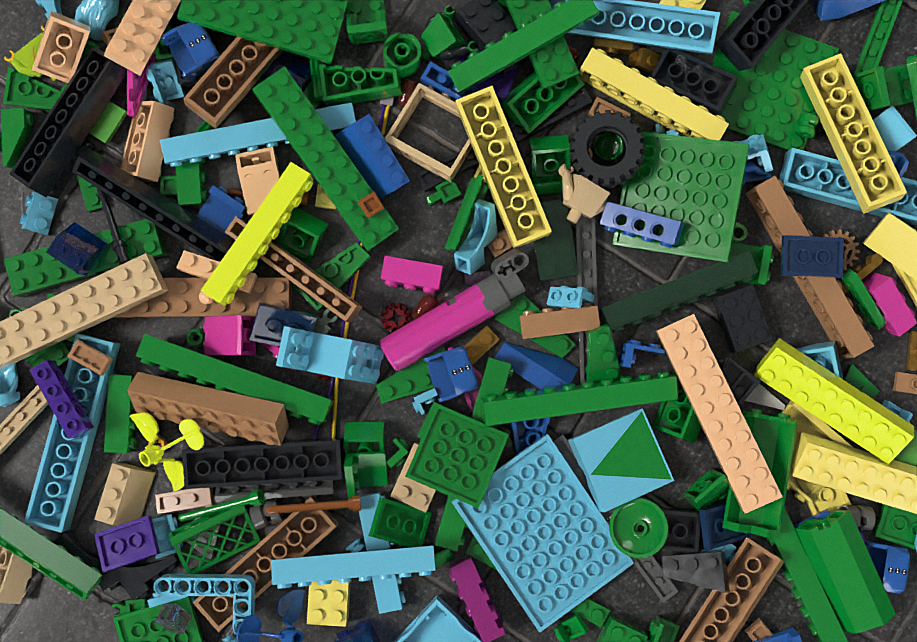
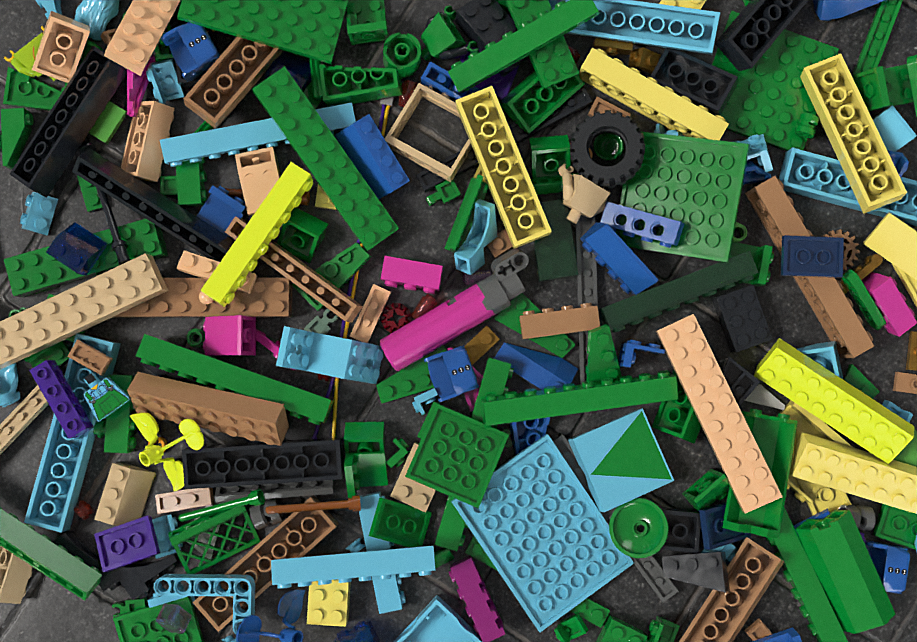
dark blue plate [249,302,317,350] -> none
dark orange tile [358,192,384,218] -> none
medium azure bracket [547,286,595,308] -> none
none -> clear red bush [74,501,94,520]
none -> torso [83,372,130,422]
none -> green plate [93,419,106,438]
none -> light nougat plate [350,284,391,343]
none -> blue slope [580,223,658,295]

